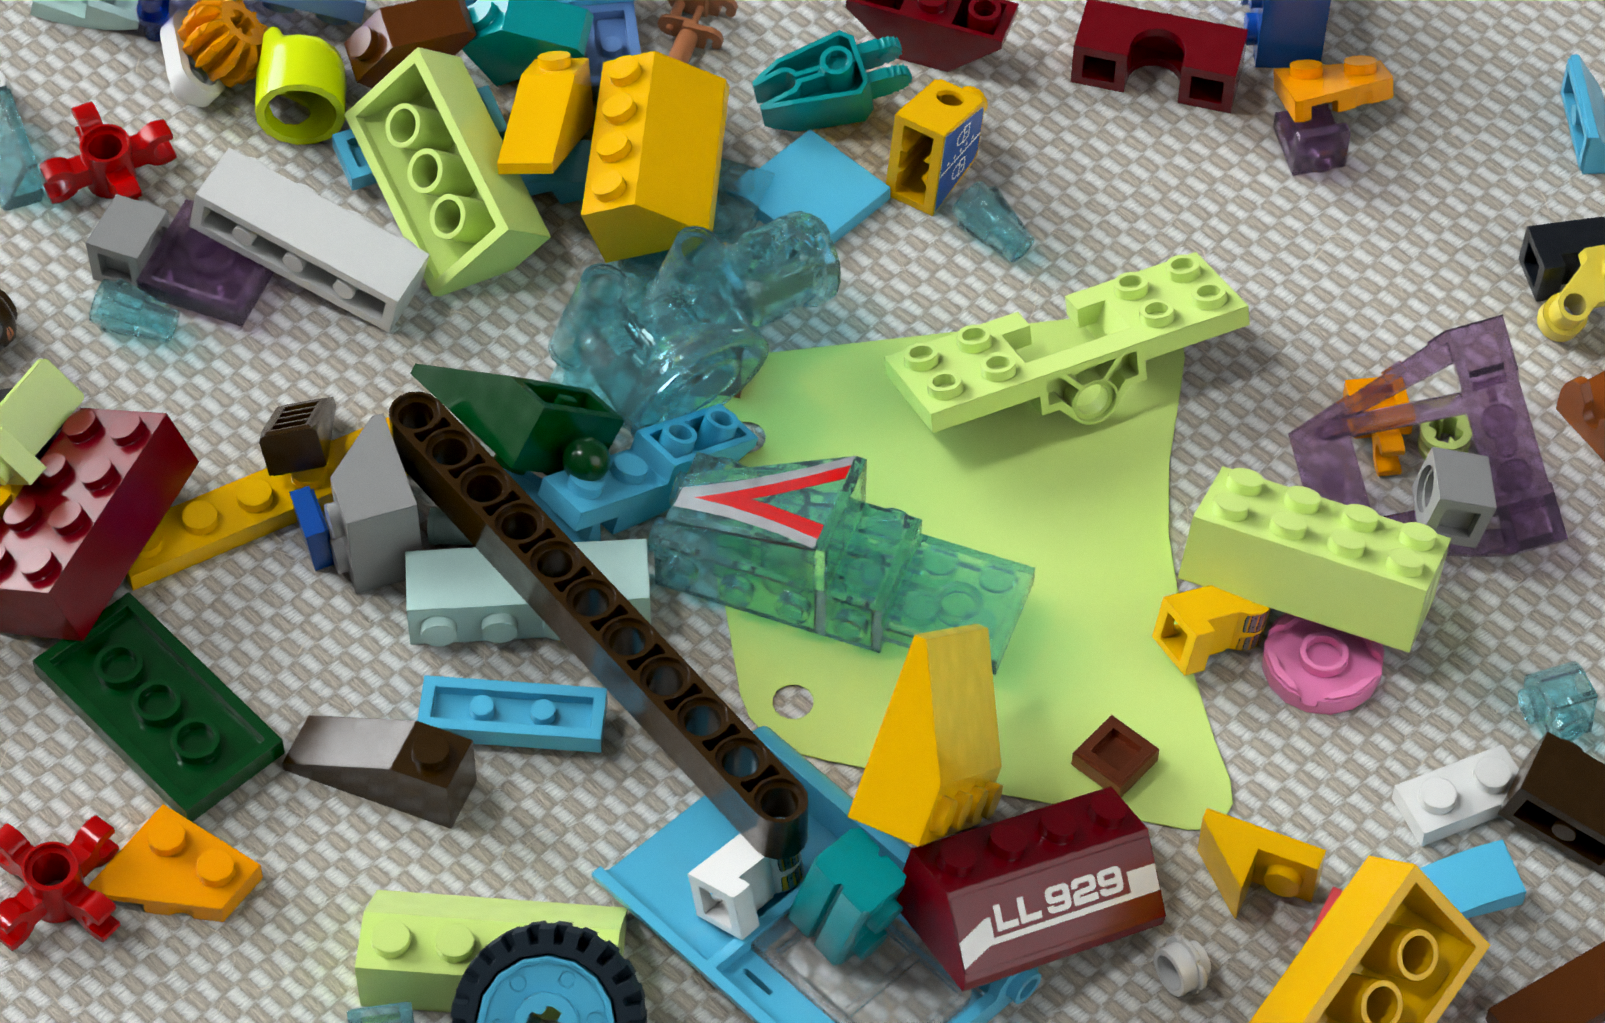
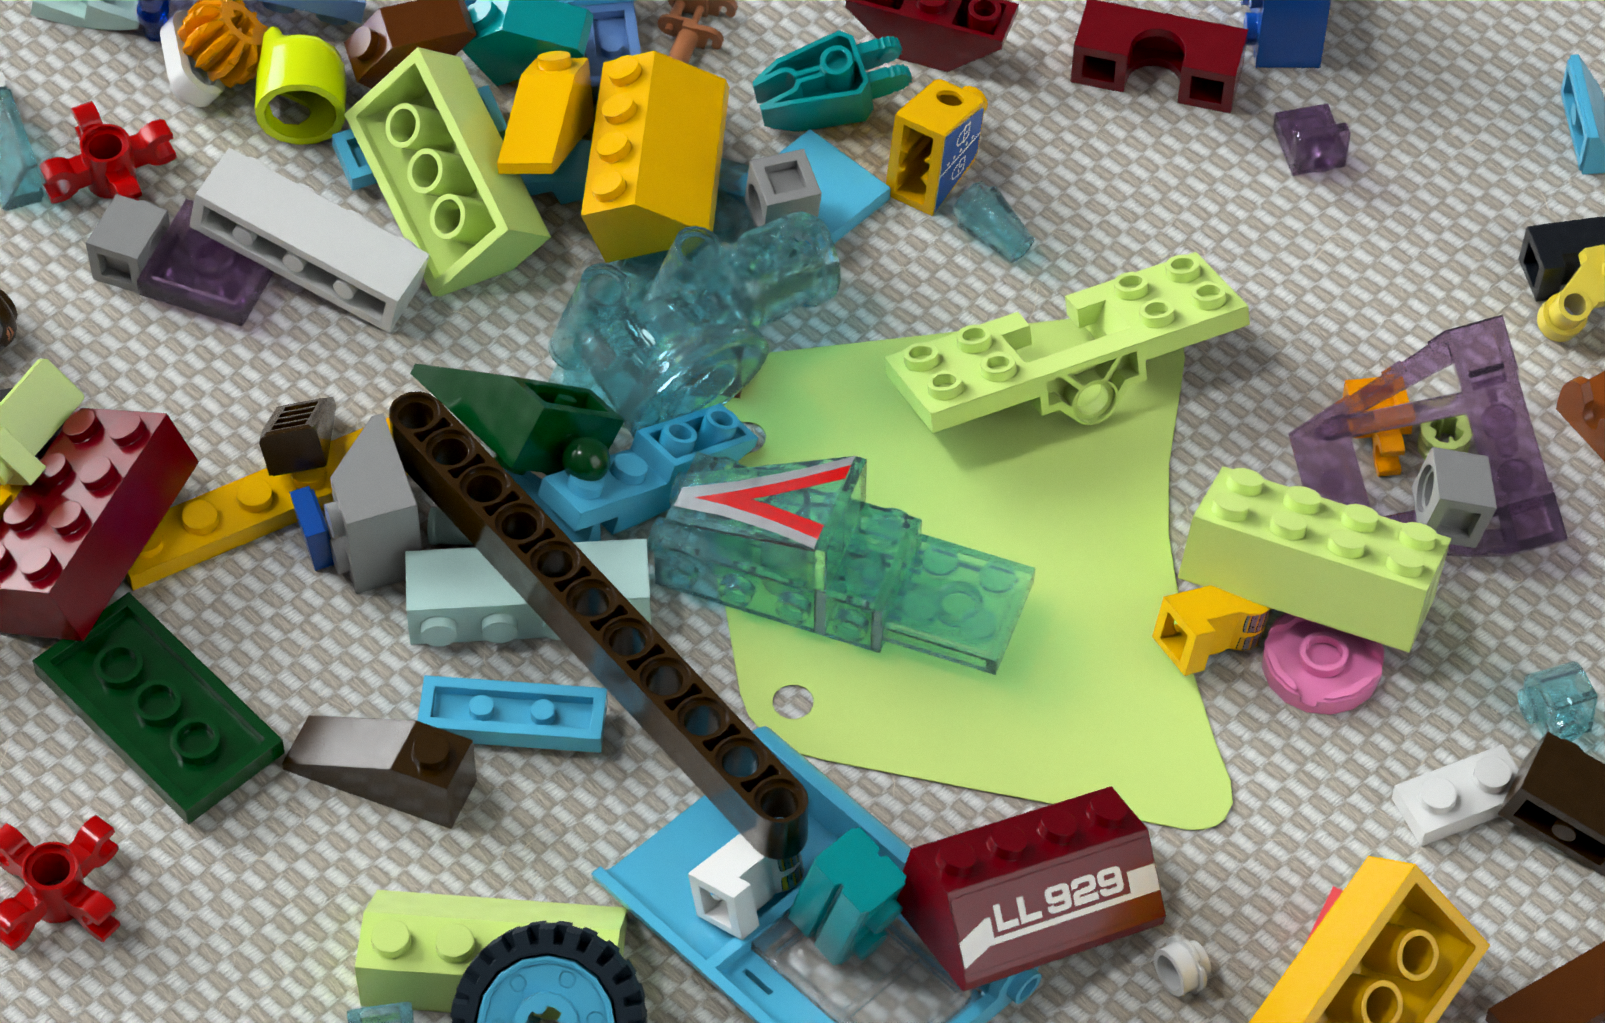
light orange wing [87,804,263,922] -> none
clear light blue cone [89,278,180,343] -> none
yellow slope [847,623,1003,847] -> none
copper tile [1071,715,1159,797] -> none
yellow slope [1197,808,1326,919] -> none
light orange wing [1274,55,1393,123] -> none
medium azure slope [1420,839,1526,919] -> none
none -> light grey brick [745,149,822,245]

